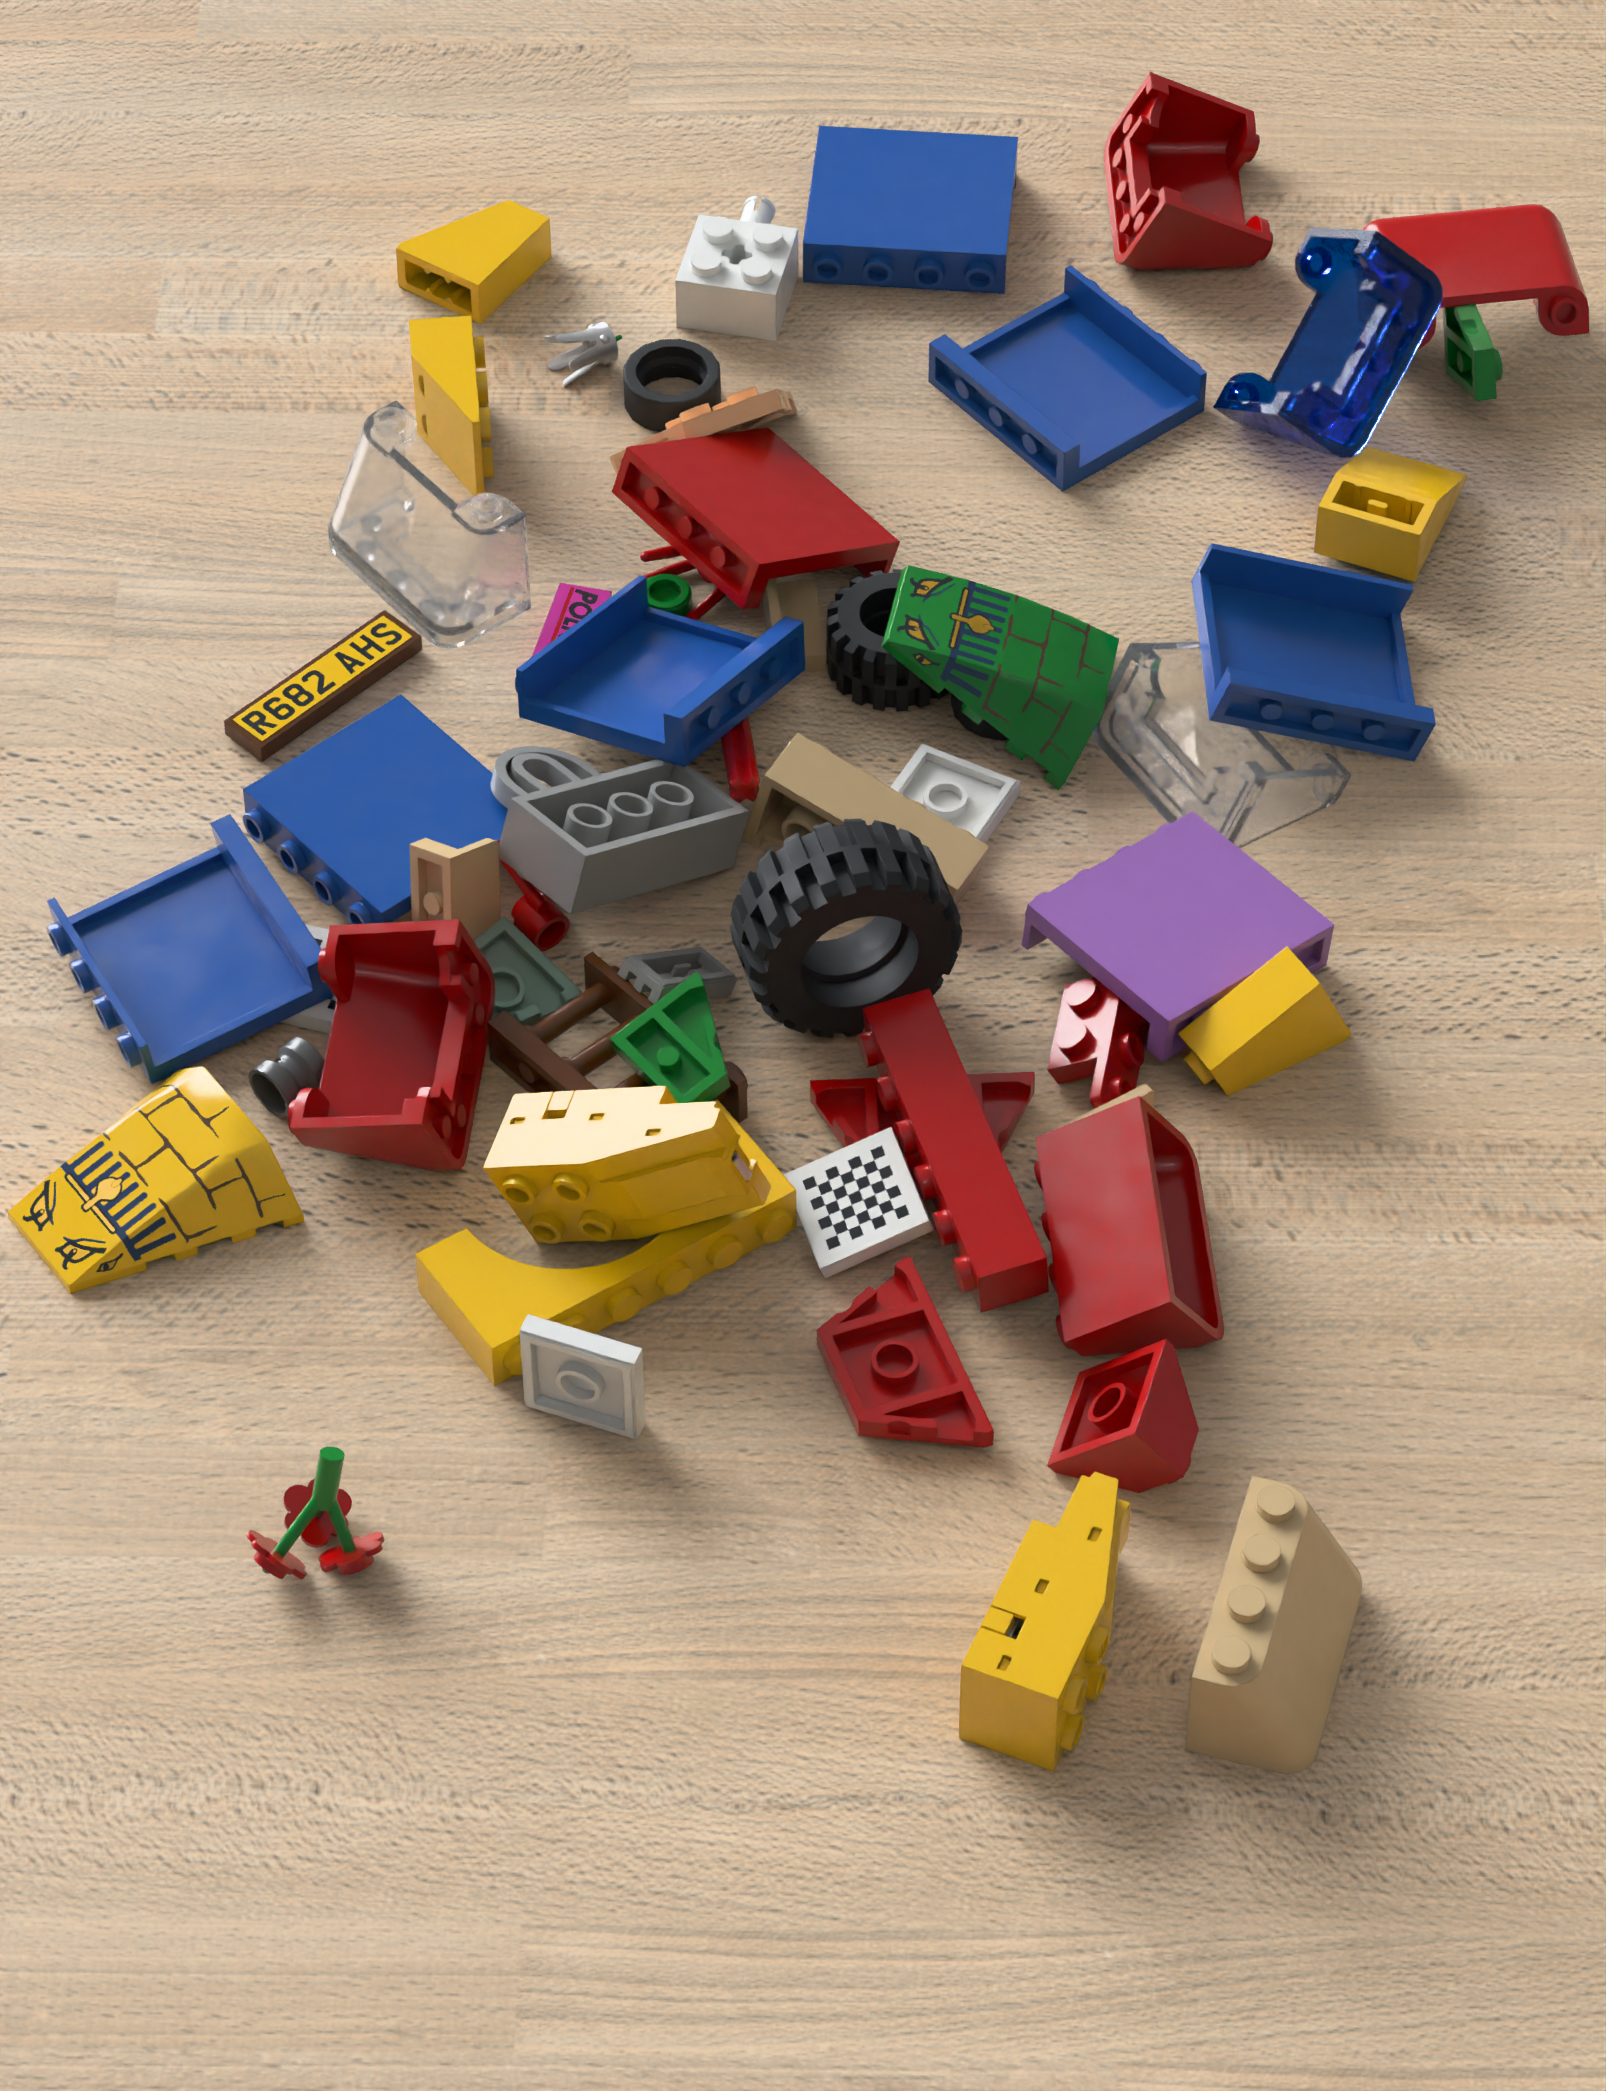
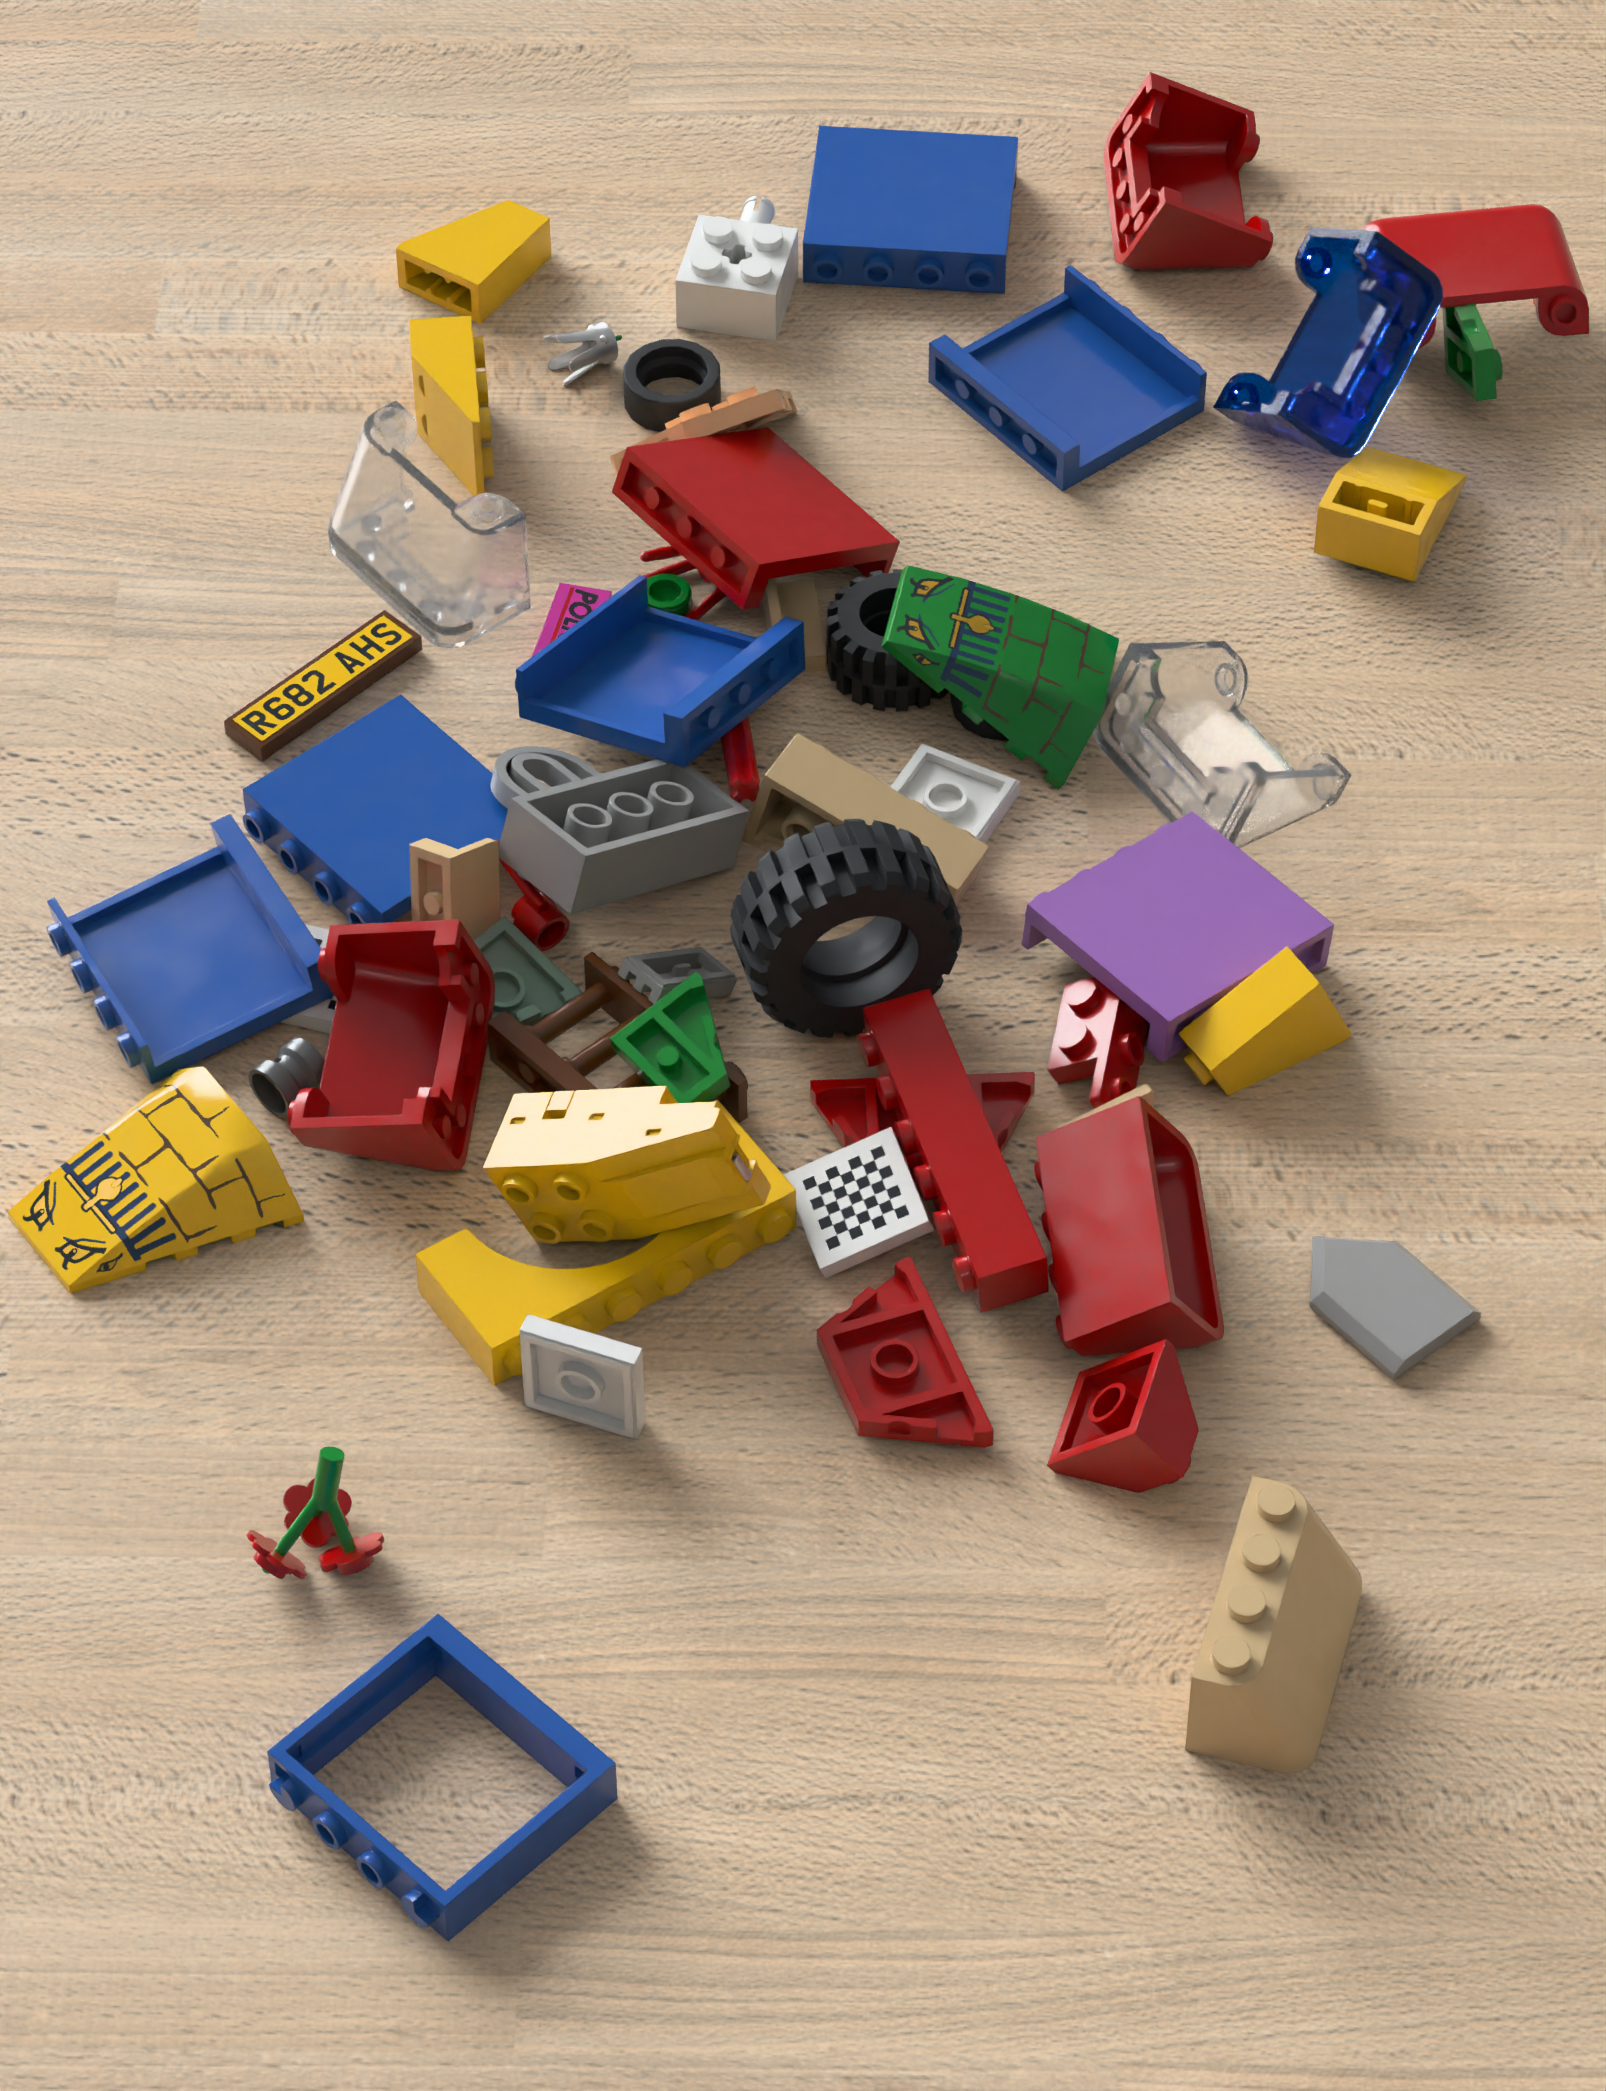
yellow piece [959,1472,1131,1772] -> none
blue panel [1191,543,1436,762] -> none
none -> blue window [267,1614,618,1942]
none -> light grey tile [1310,1236,1481,1380]

